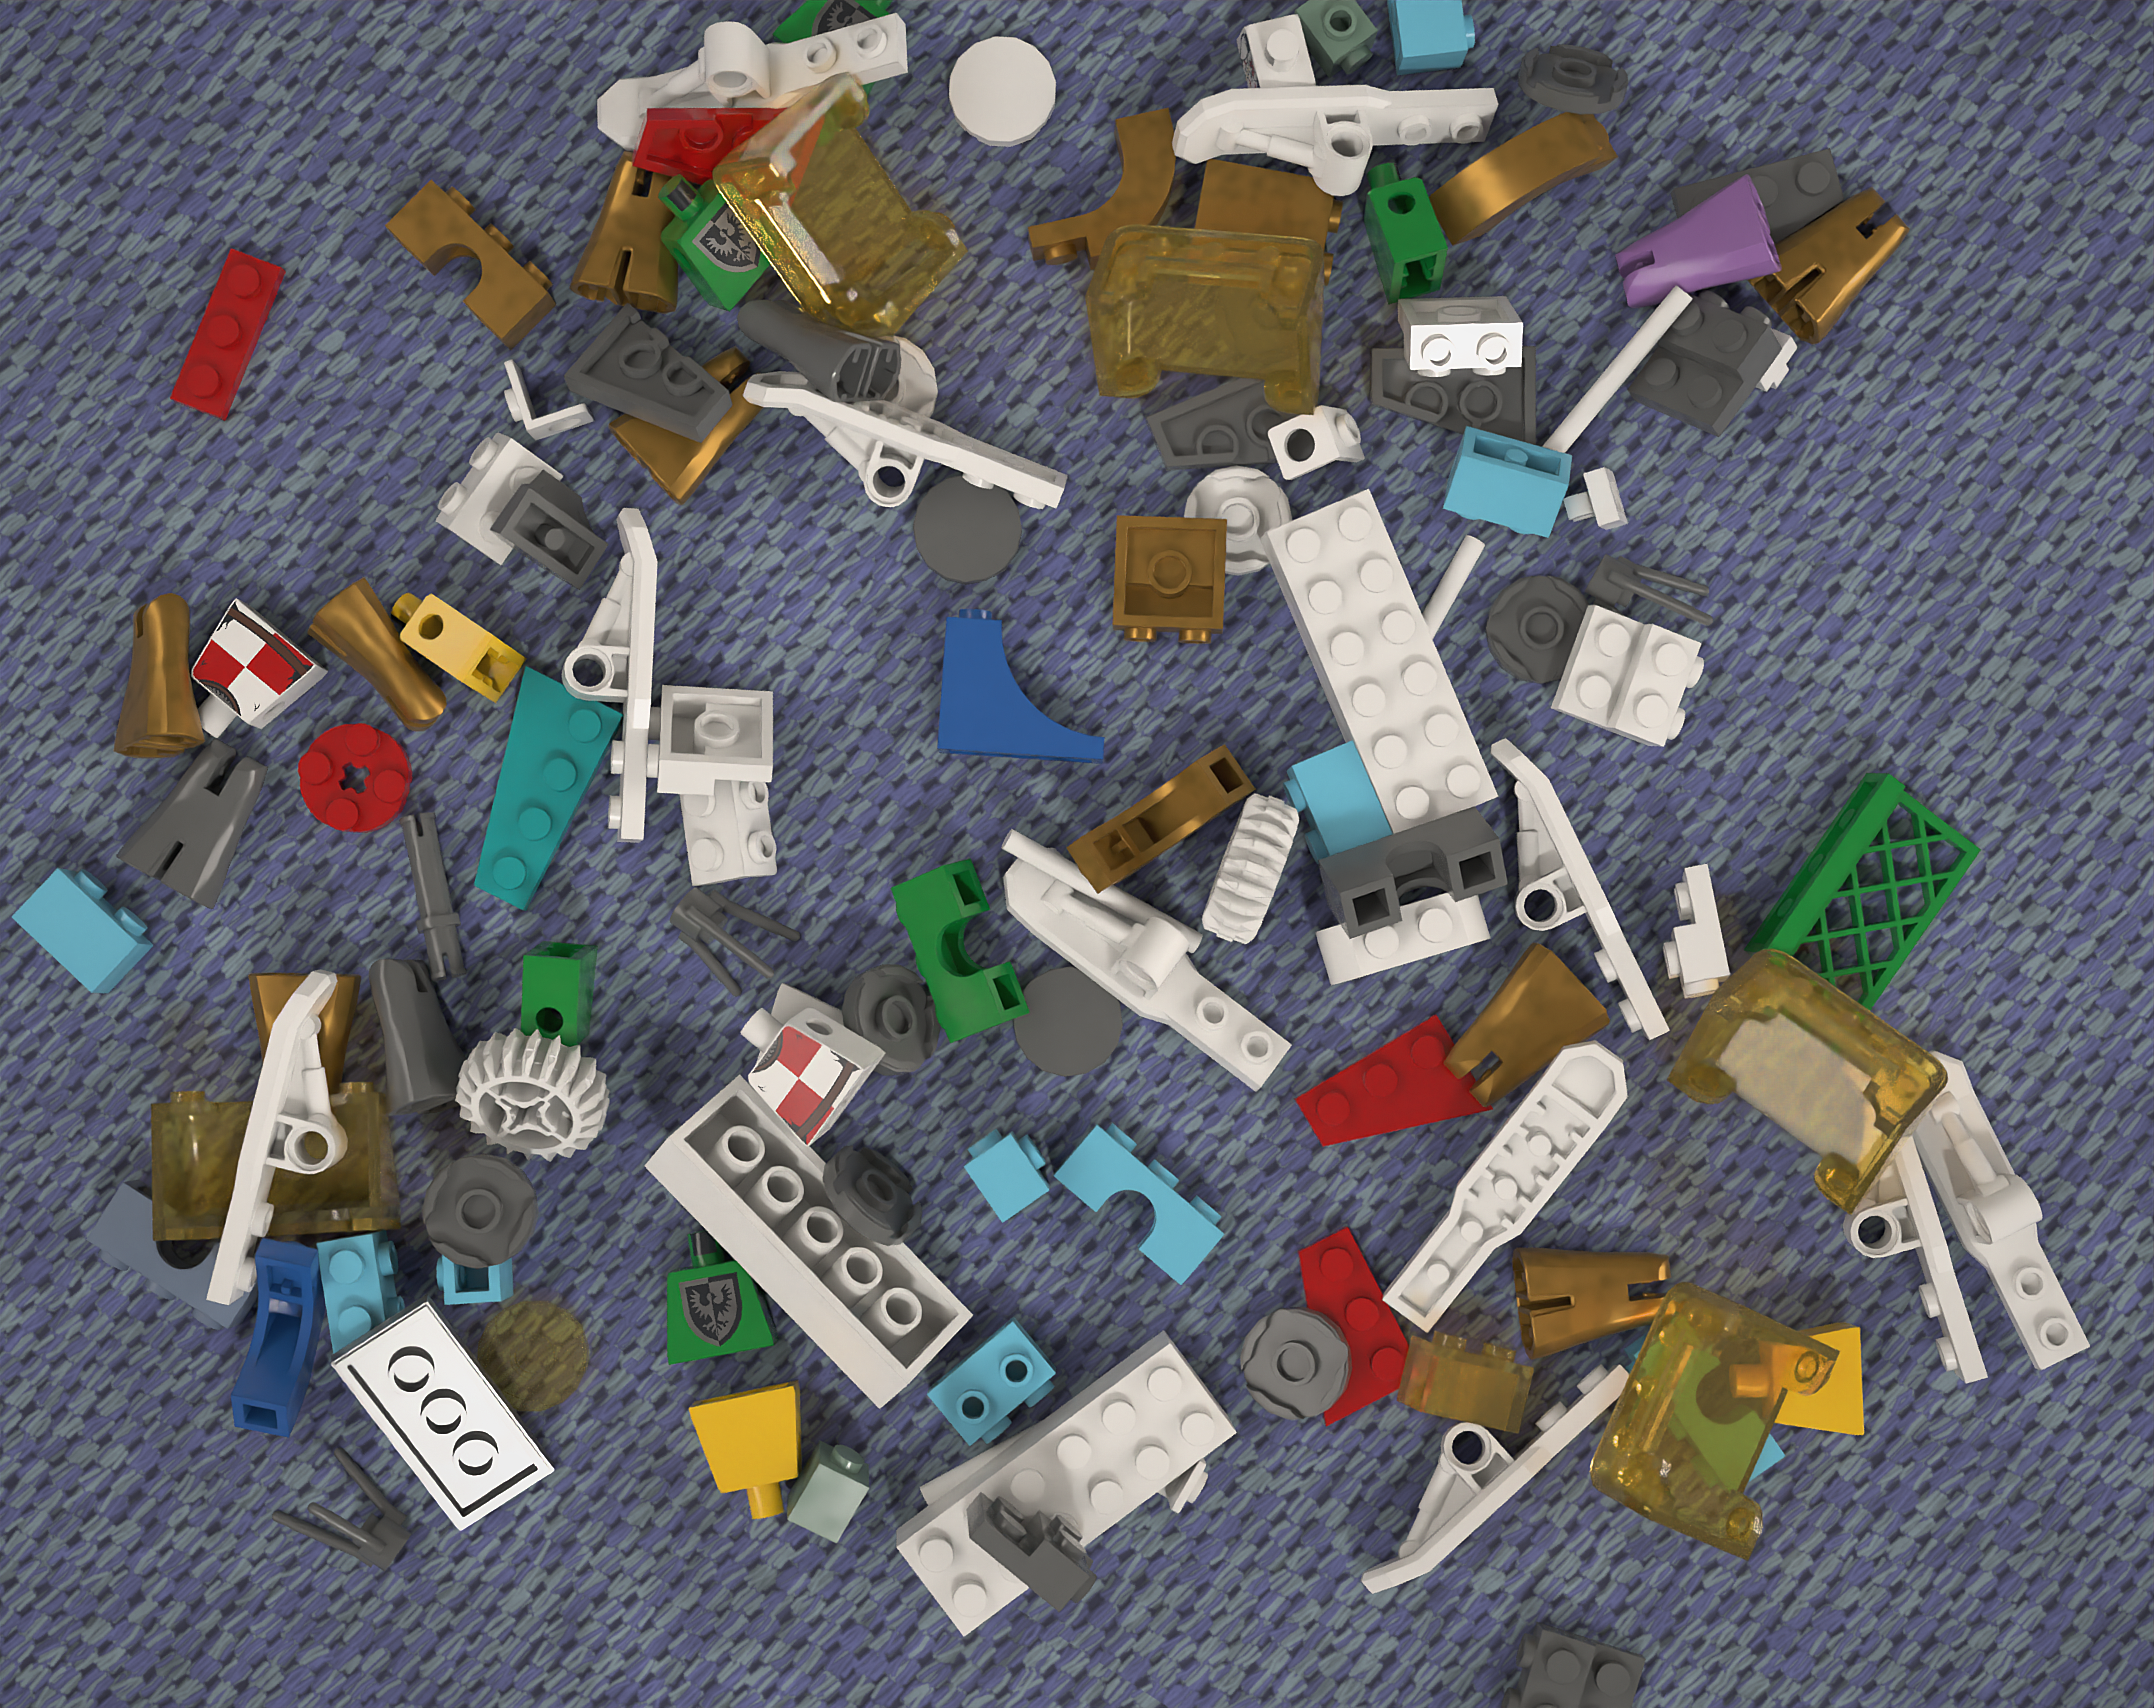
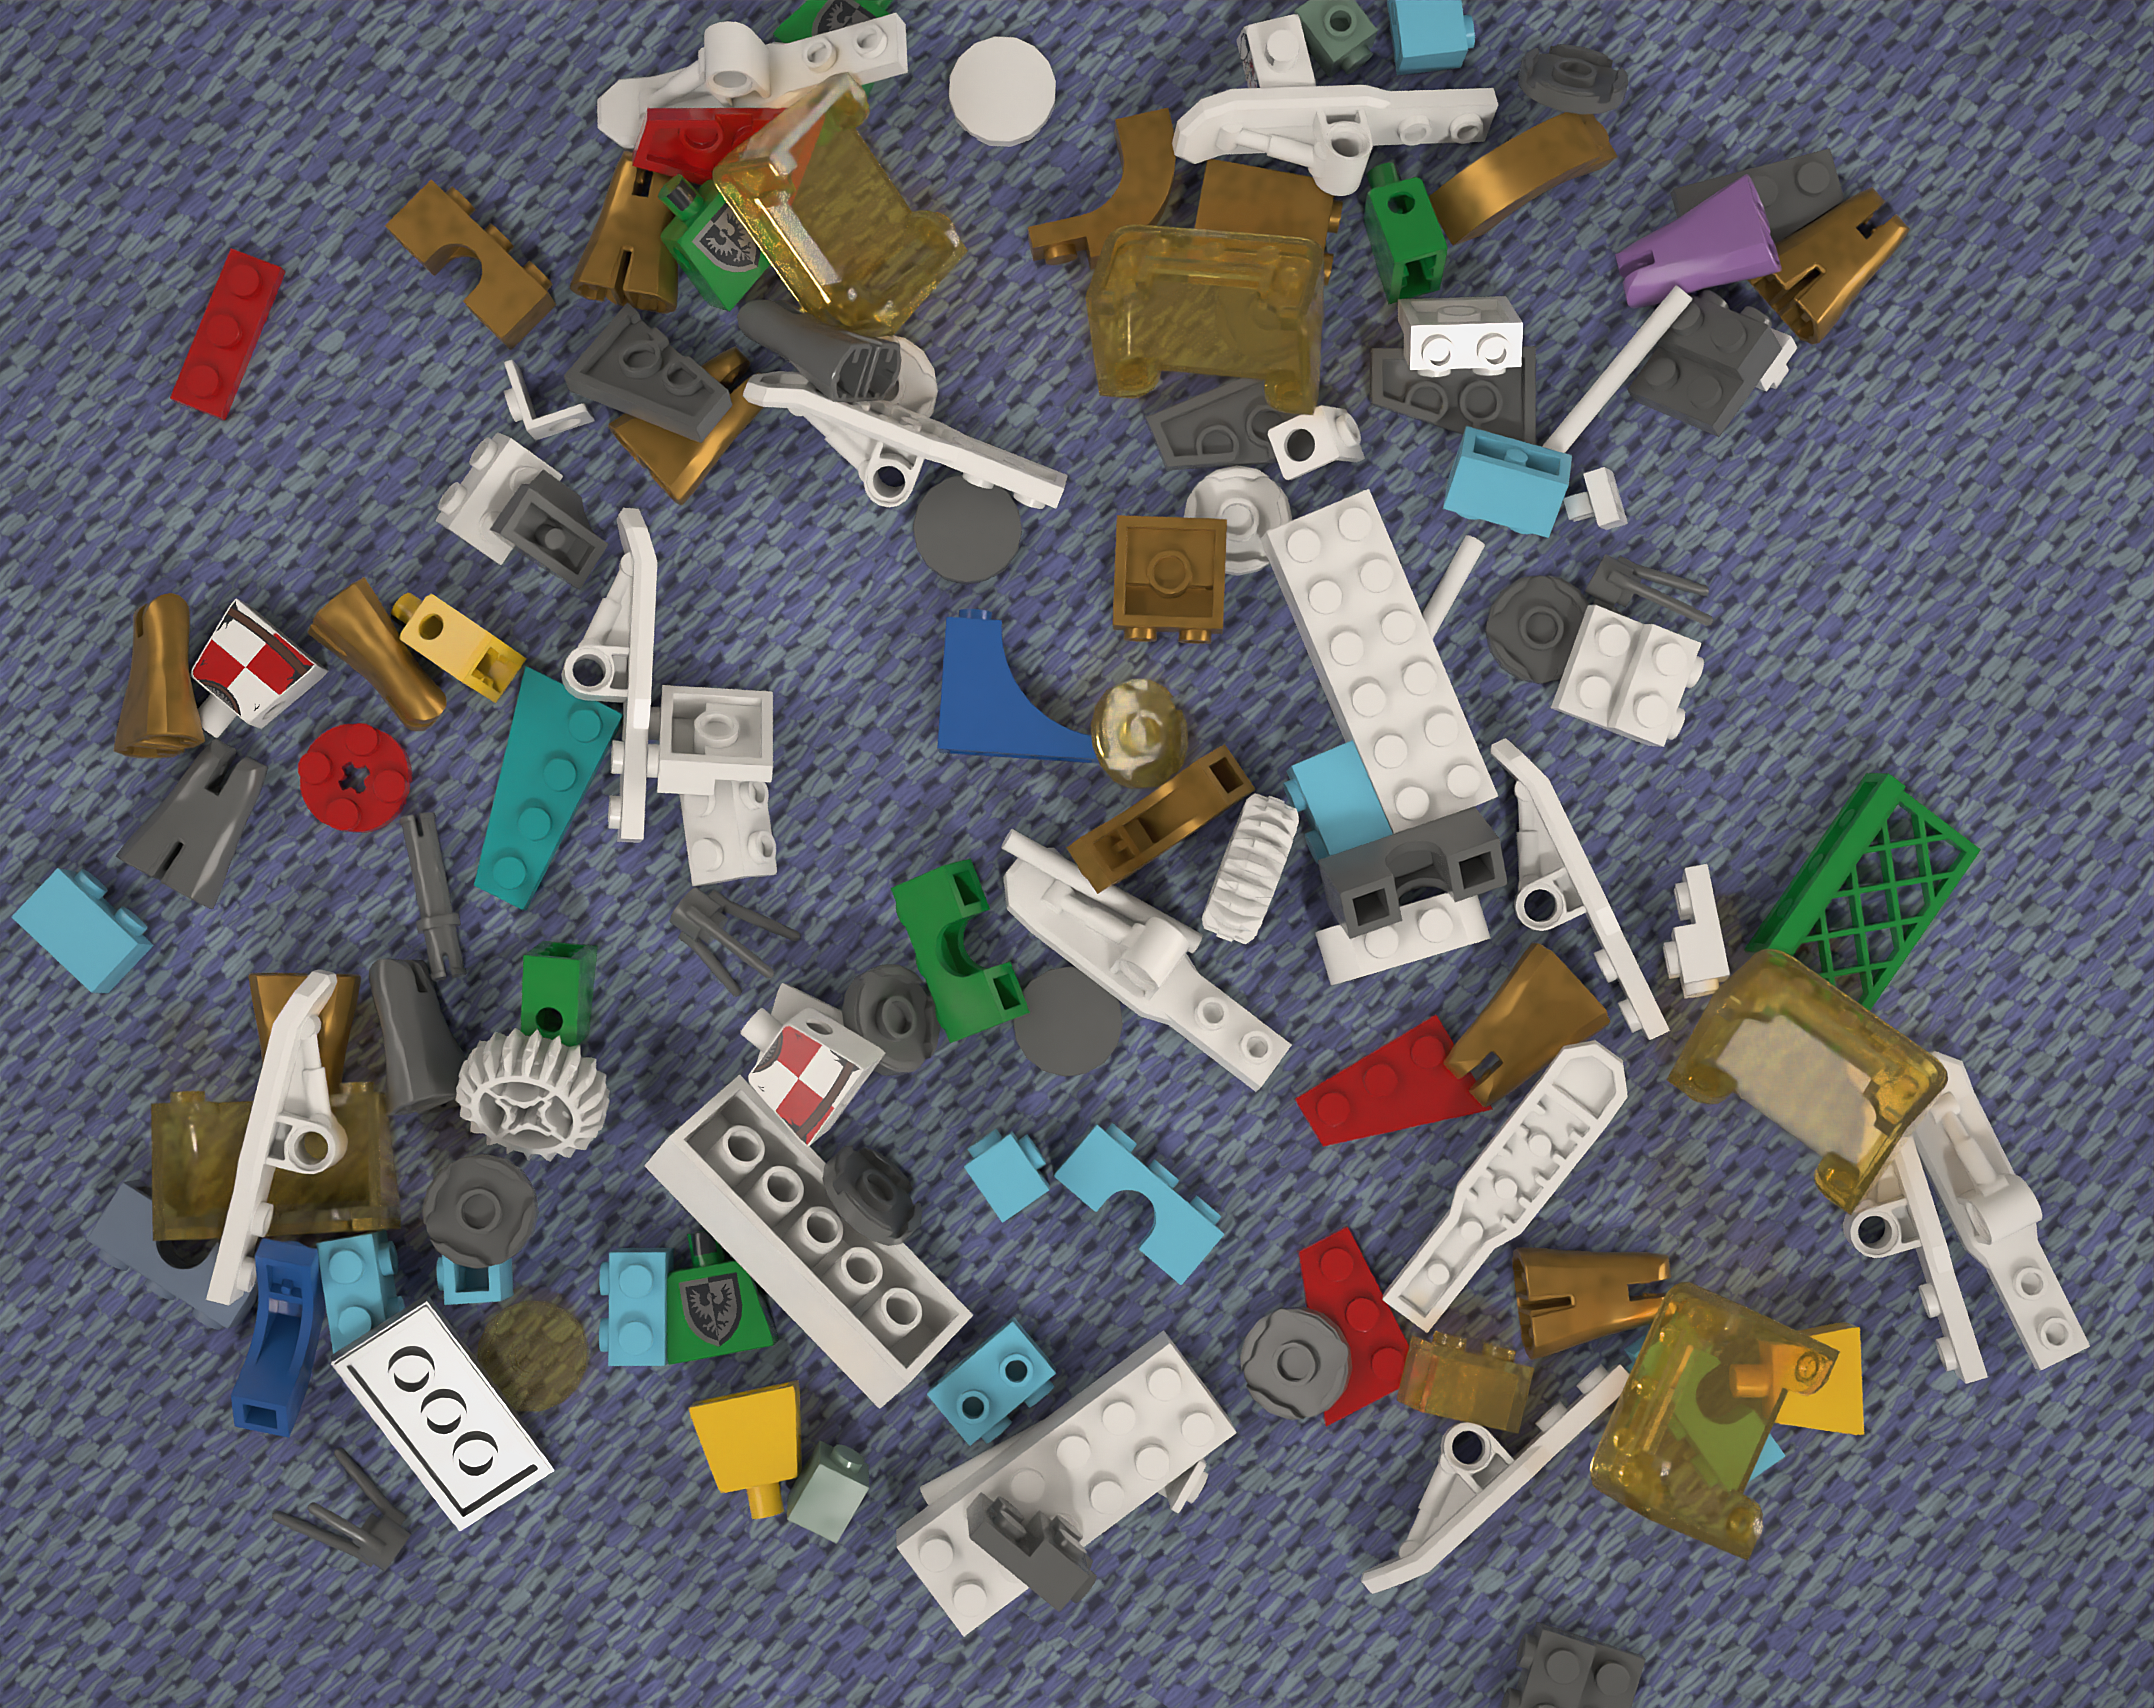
none -> medium azure brick [599,1248,674,1366]
none -> clear yellow tile [1091,679,1189,789]

